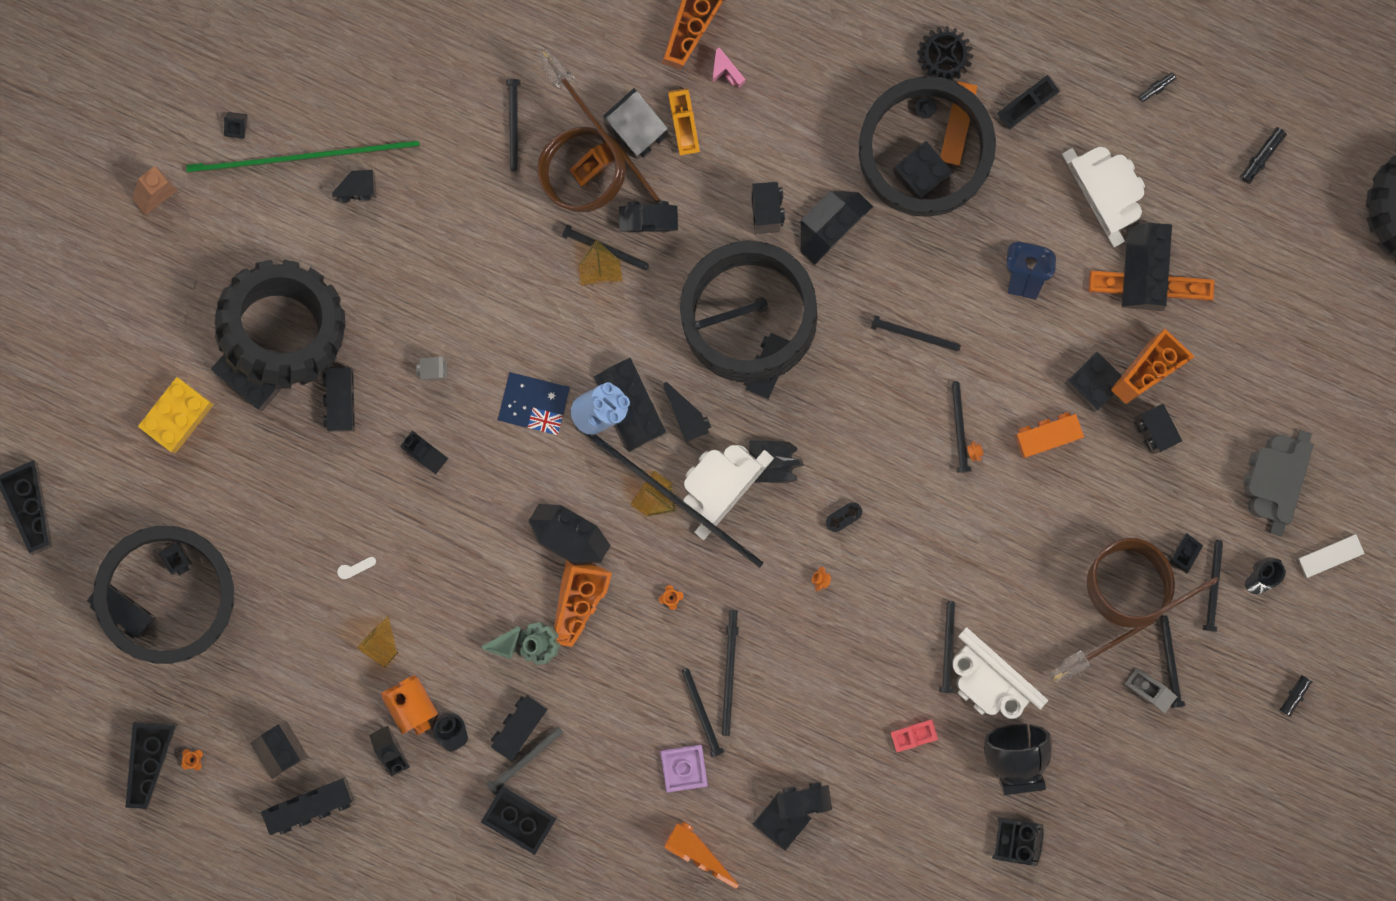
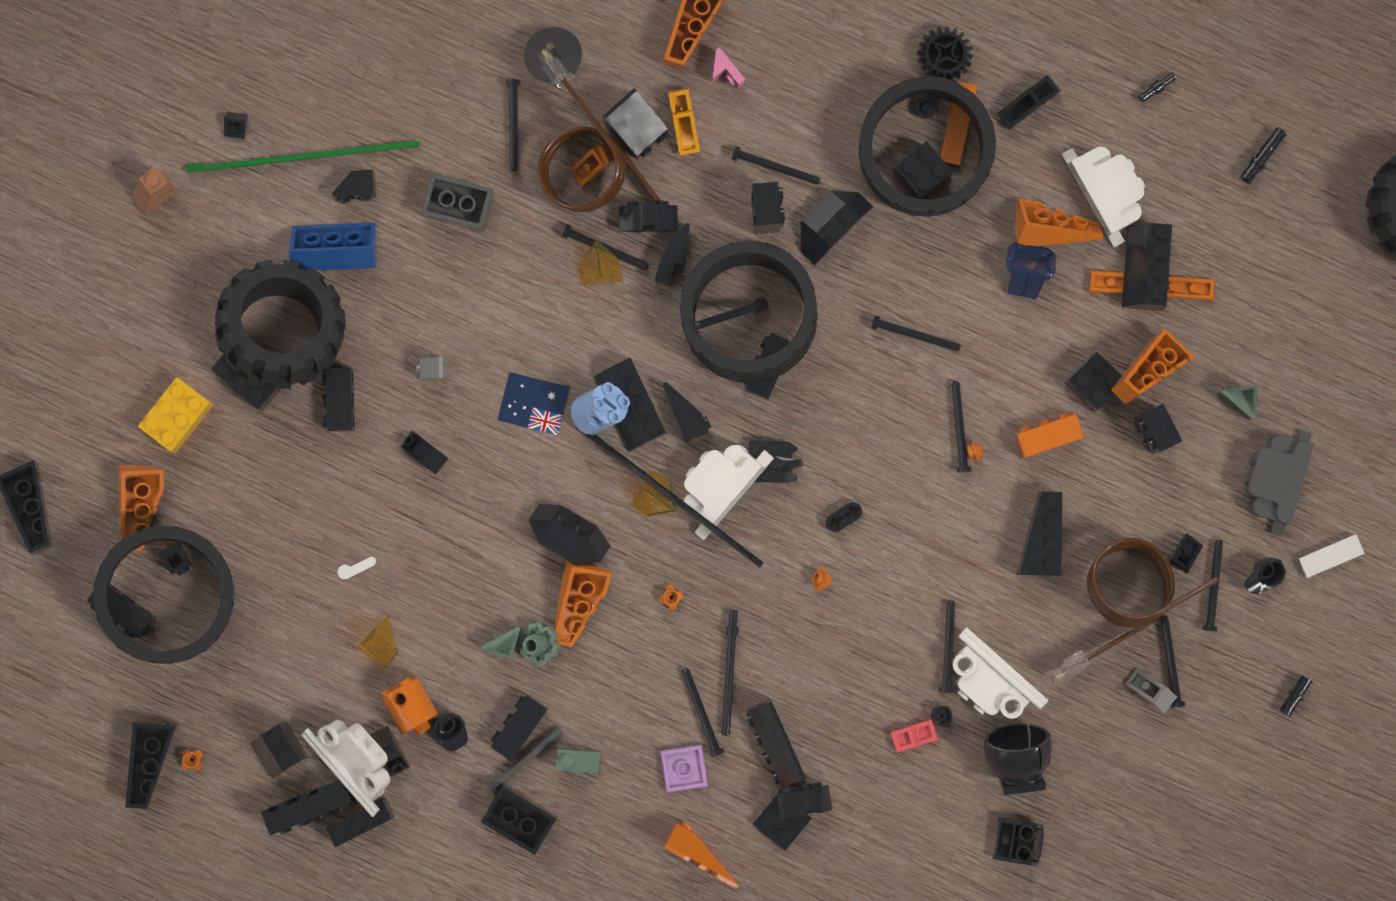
none -> orange wedge [118,464,164,552]
none -> blue slope [289,223,377,271]
none -> white brick [301,720,390,817]
none -> black brick [326,798,395,847]
none -> dark grey brick [421,174,494,232]
none -> black piece [524,27,582,83]
none -> sand green slope [556,747,601,773]
none -> black slope [655,223,690,286]
none -> black bar [732,146,821,185]
none -> black slope [746,699,806,787]
none -> black tile [931,705,952,727]
none -> orange wedge [1014,199,1104,246]
none -> black wedge [1016,491,1062,576]
none -> sand green slope [1217,385,1258,421]

